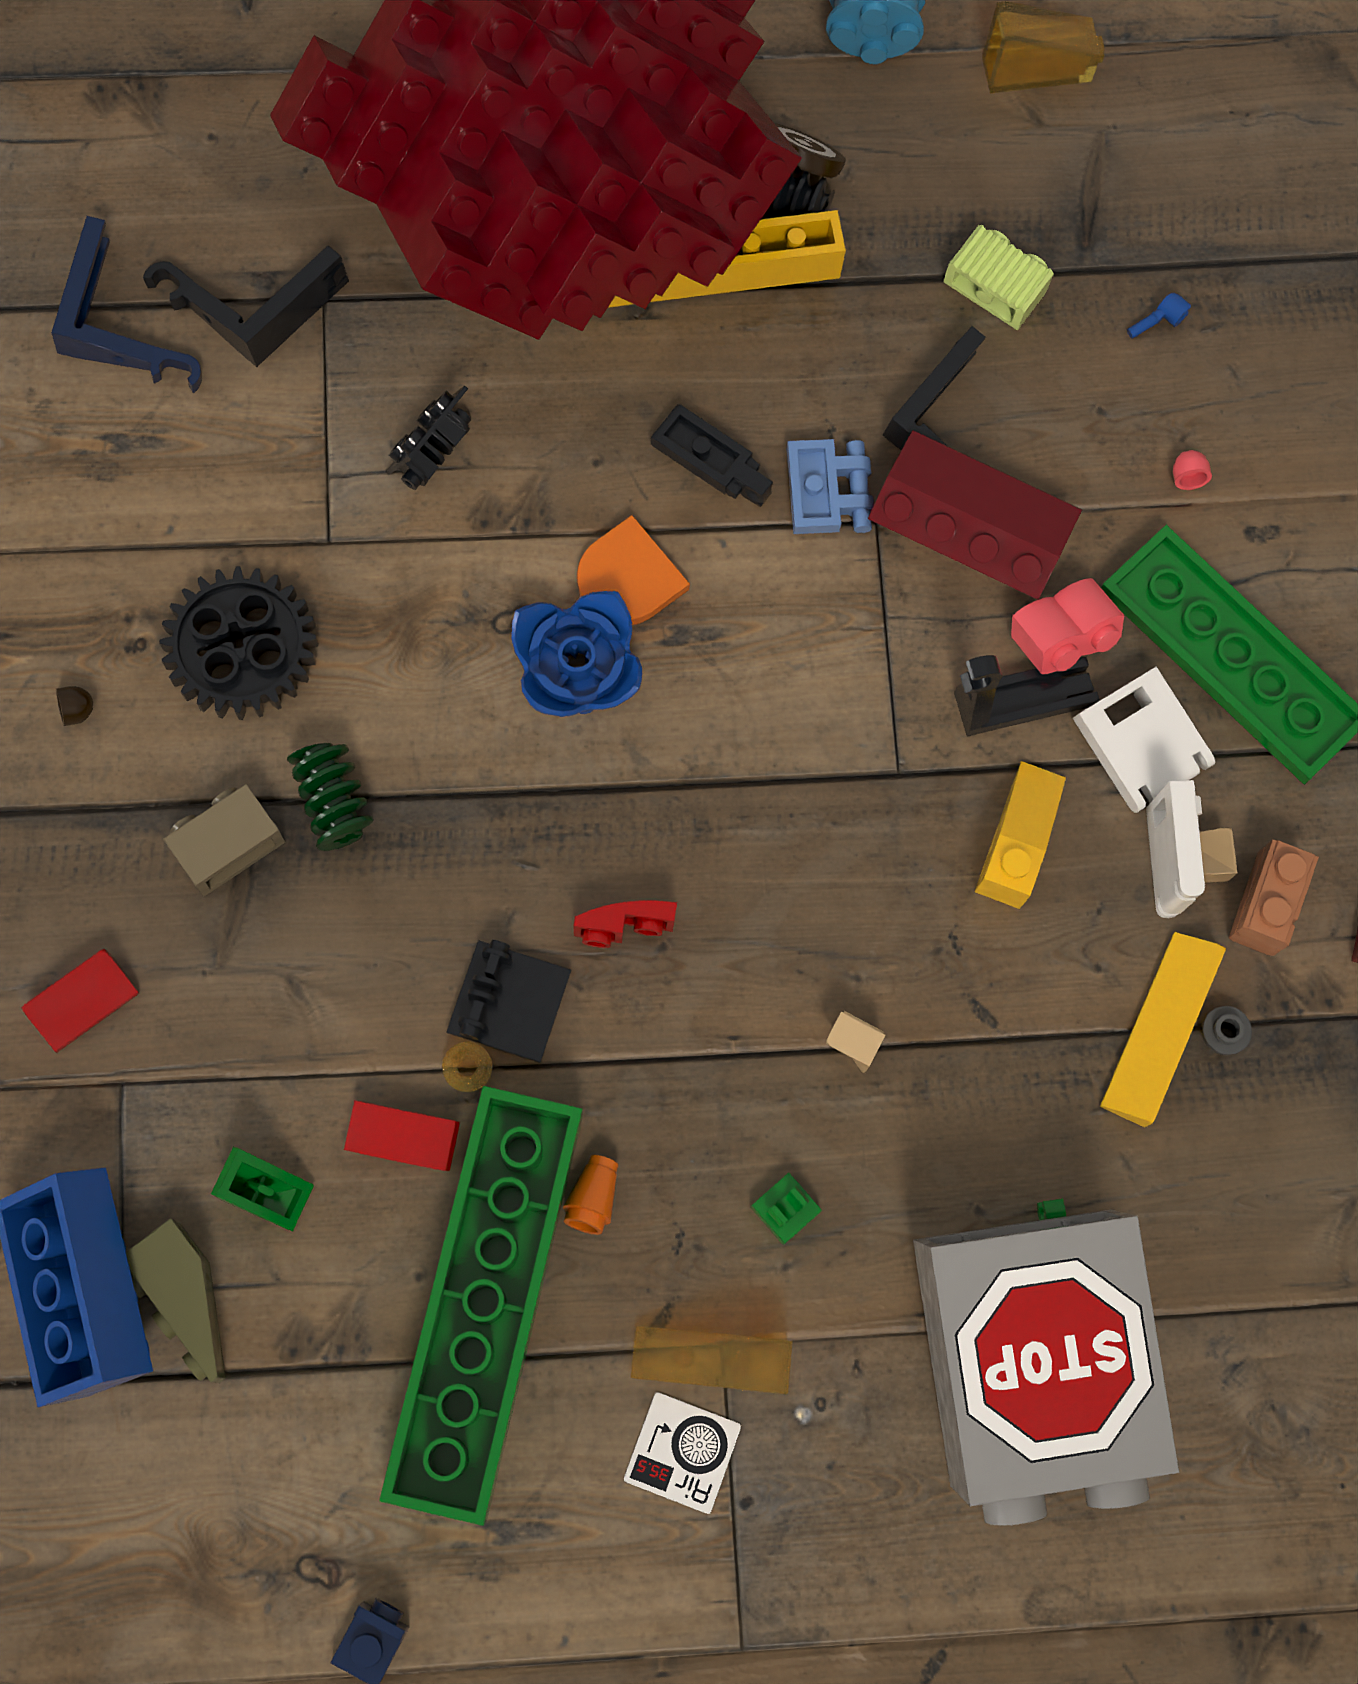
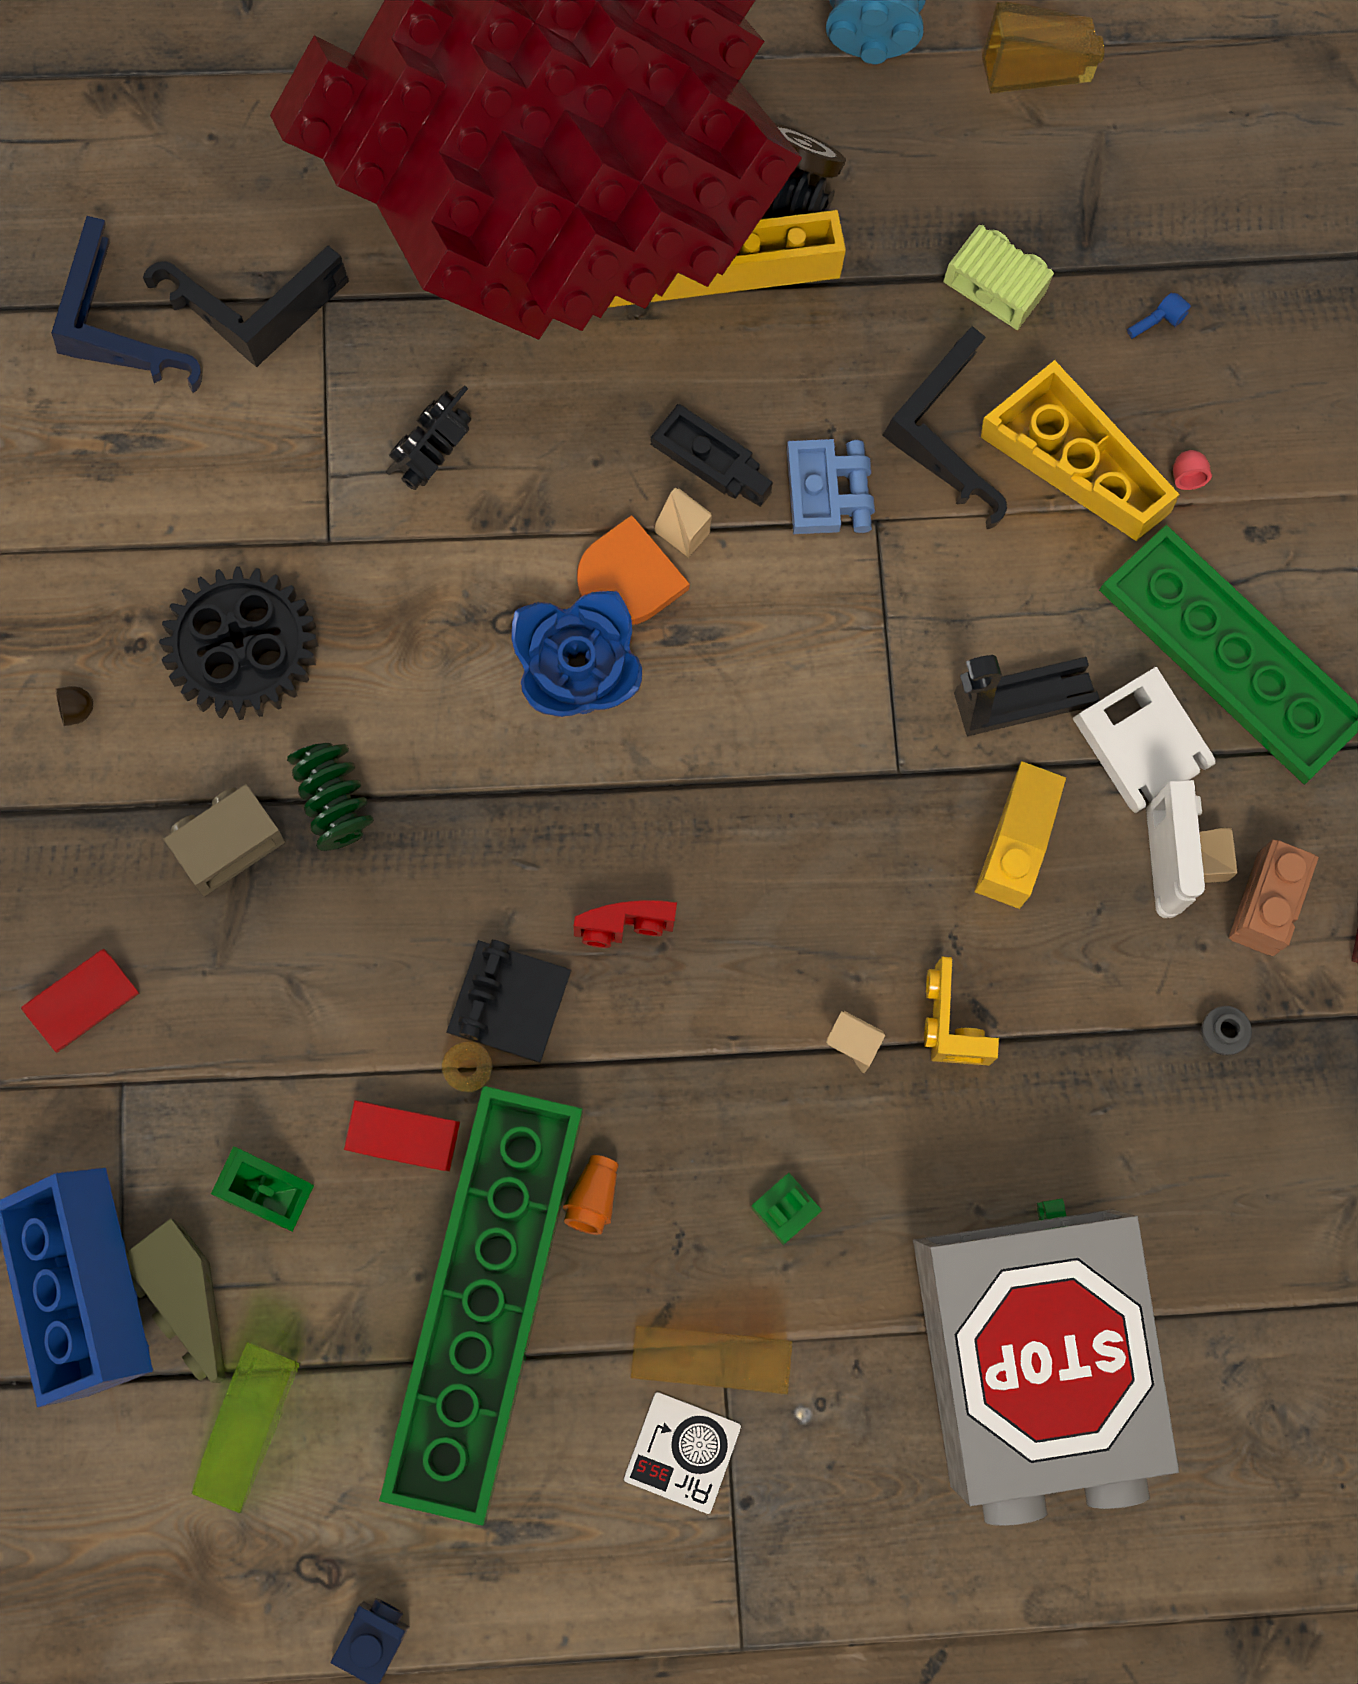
dark red slope [868,430,1082,600] -> none
coral brick [1011,578,1124,674] -> none
yellow slope [1100,932,1226,1128] -> none
none -> clear neon green slope [191,1342,301,1513]
none -> tan slope [654,488,712,558]
none -> yellow bracket [924,956,999,1066]
none -> yellow wedge [980,360,1180,541]

